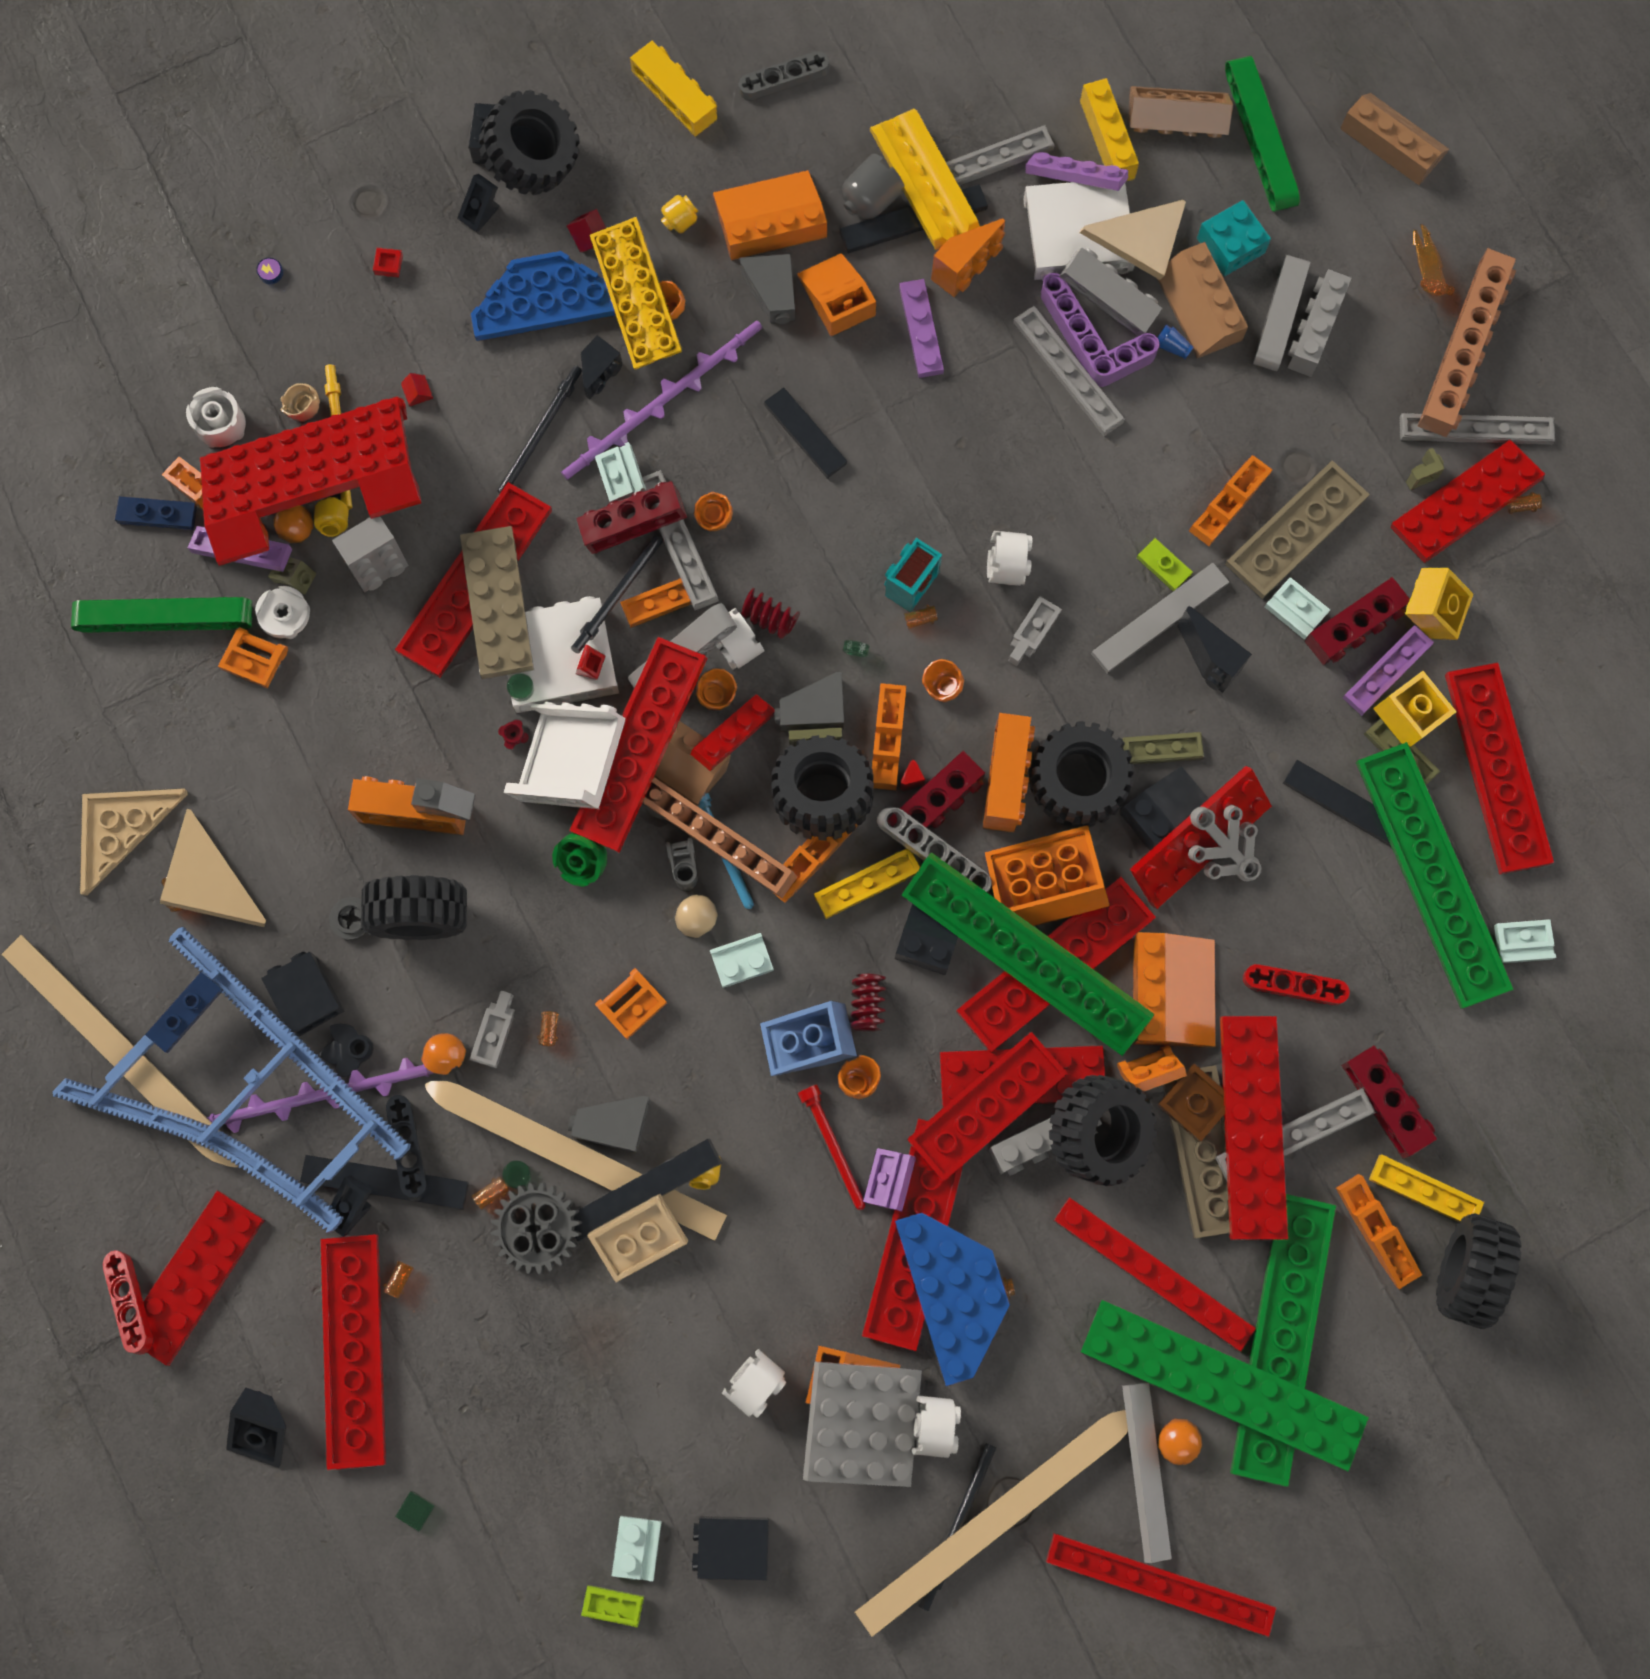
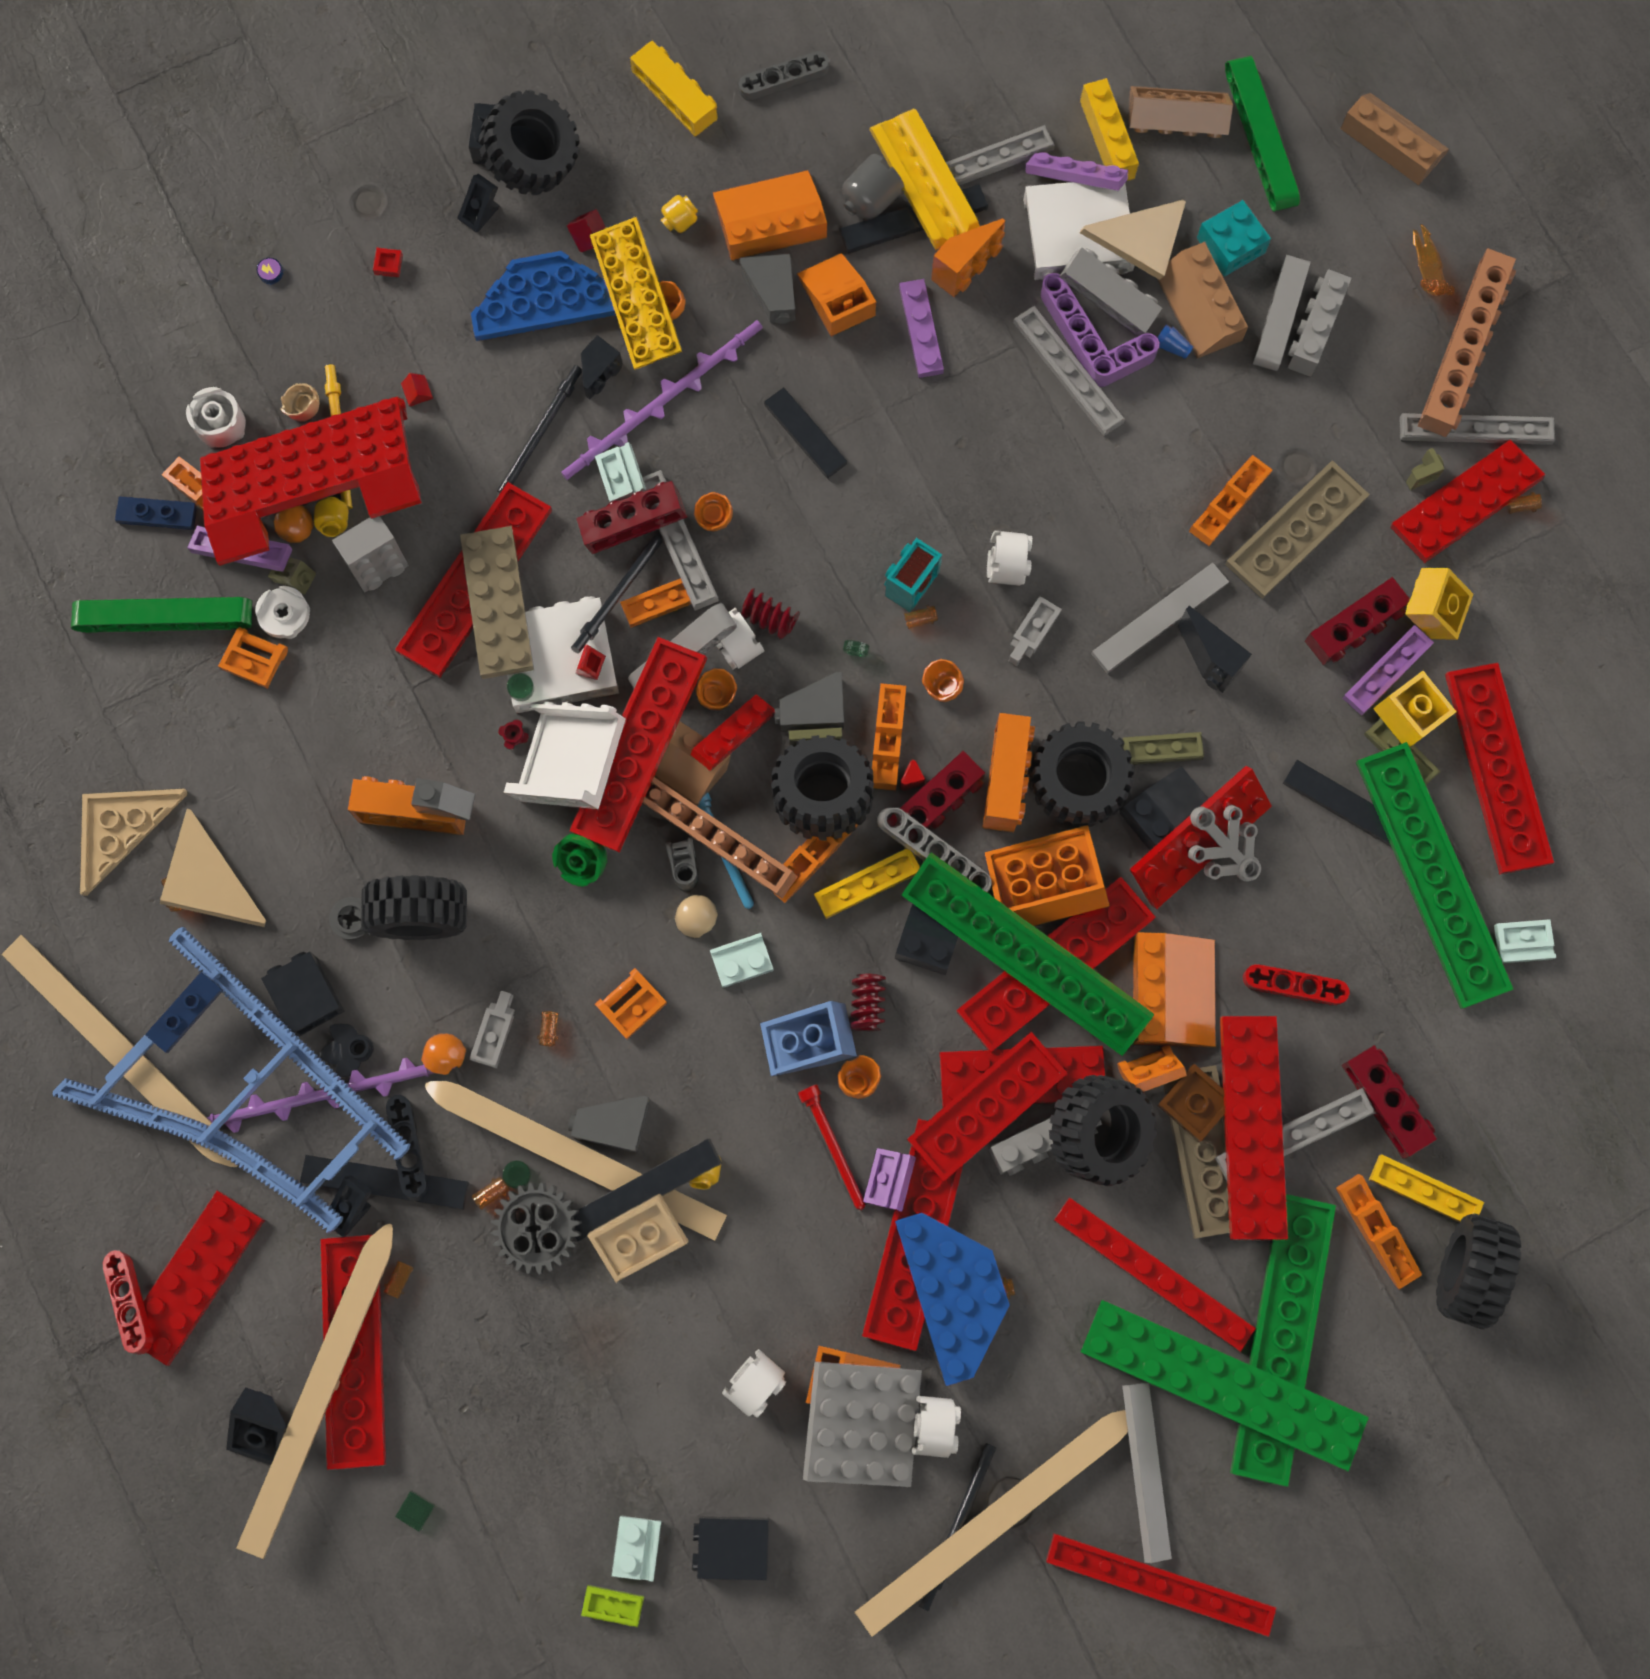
lime plate [1137,538,1193,591] -> none
orange hair [1158,1419,1202,1466] -> none
light aqua plate [1265,577,1330,640] -> none
none -> tan piece [236,1224,393,1559]

